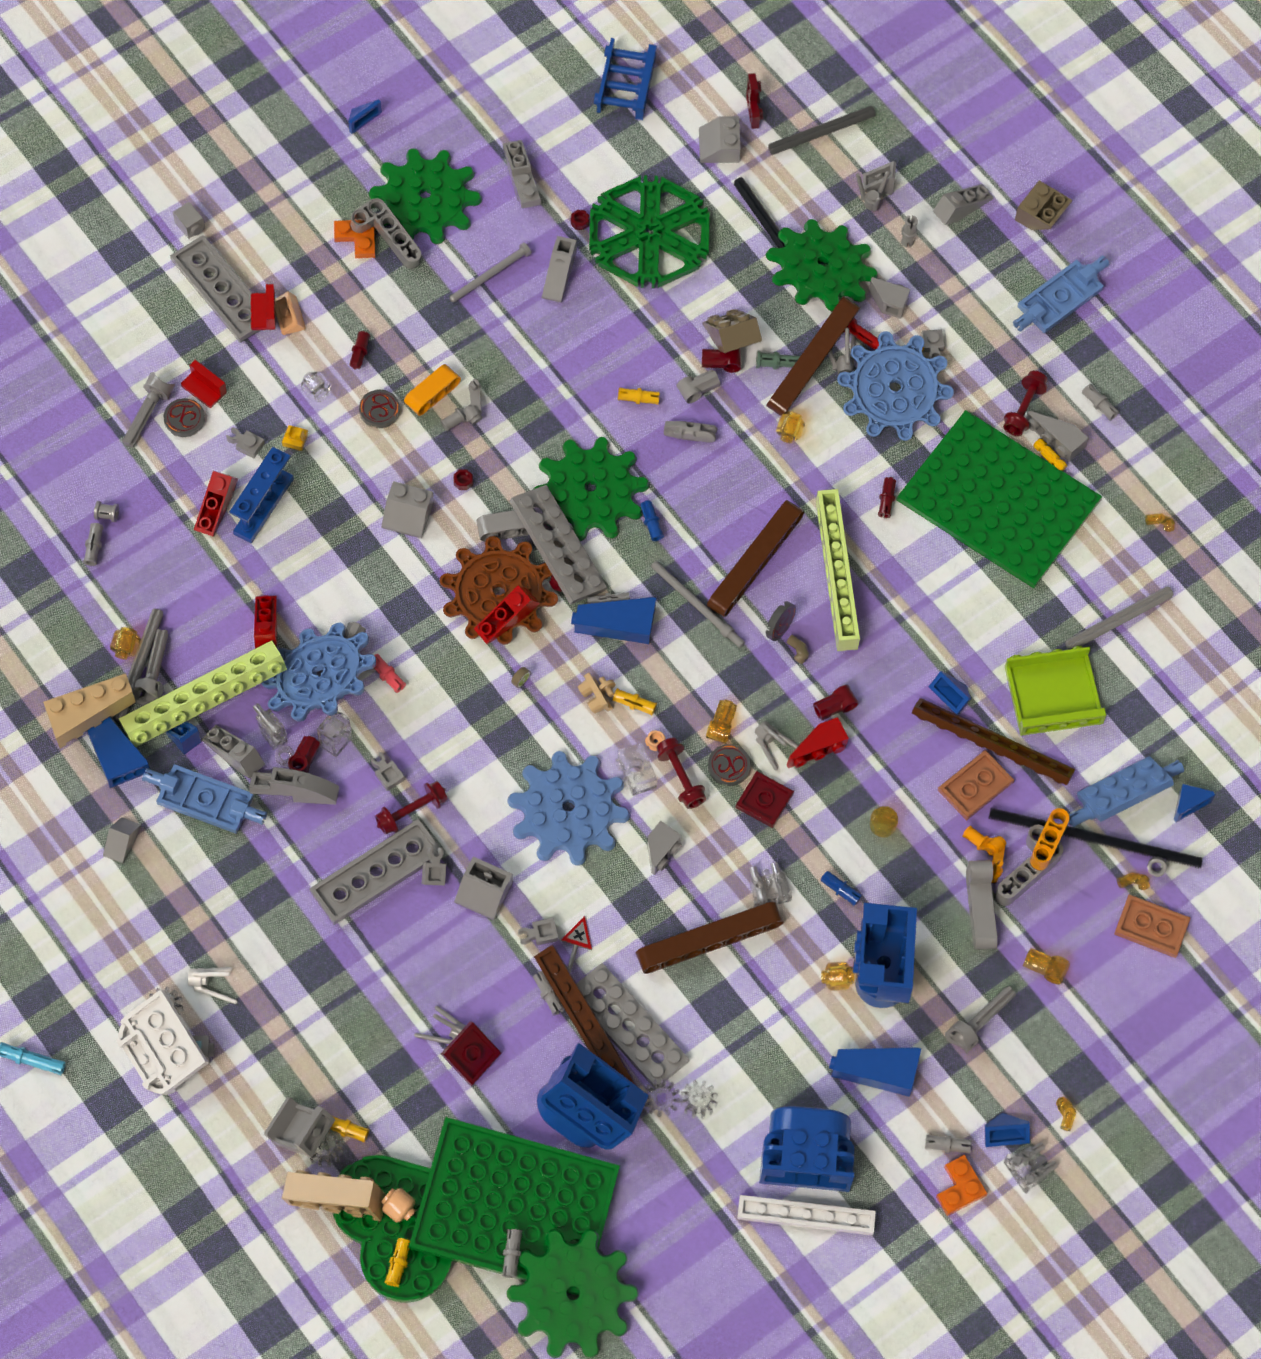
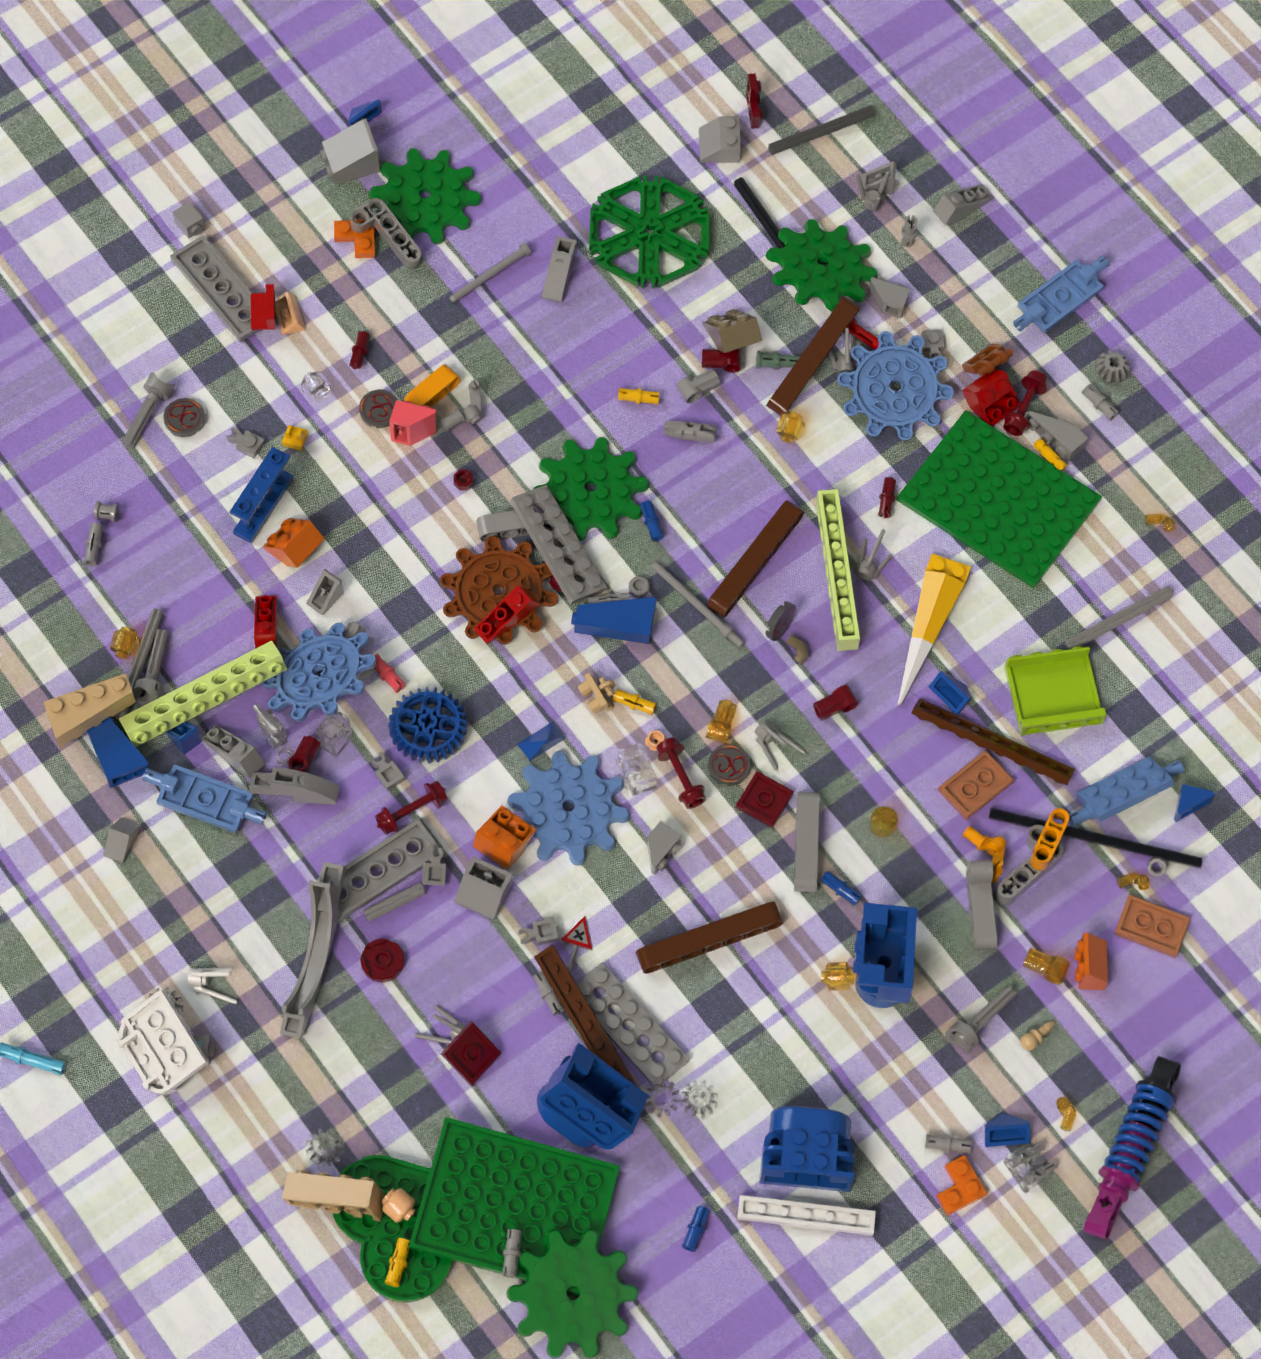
red panel [181,360,227,408] -> none
red slope [194,471,238,537] -> none
light grey panel [264,1097,335,1158] -> none
yellow pin [329,1115,370,1143] -> none
light grey slope [381,481,434,538] -> none
light grey slope [503,140,541,209] -> none
dark tan tile [511,667,531,688] -> none
dark red tile [571,210,590,230] -> none
blue fence [594,38,657,120] -> none
clear piece [750,862,792,907] -> none
red slope [787,717,849,769] -> none
blue slope [829,1047,921,1097] -> none
dark tan slope [1015,180,1072,230] -> none
none -> orange slope [262,518,325,568]
none -> light grey slope [280,862,346,1039]
none -> light grey slope [306,569,343,615]
none -> light grey slope [320,119,380,185]
none -> dark red tile [360,938,405,983]
none -> light grey axle [364,883,425,921]
none -> blue gear [388,687,468,764]
none -> coral slope [389,400,437,446]
none -> orange slope [473,805,536,870]
none -> blue slope [518,721,565,761]
none -> light grey tile [629,576,650,598]
none -> blue axle [682,1206,710,1252]
none -> light grey beam [794,791,819,893]
none -> light grey plant [855,529,892,581]
none -> yellow plate [898,554,971,706]
none -> dark orange plate [962,344,1013,377]
none -> red slope [962,369,1021,427]
none -> tan bar [1020,1021,1055,1051]
none -> orange slope [1074,933,1108,990]
none -> piece [1084,1056,1181,1240]
none -> light grey gear [1096,349,1130,385]

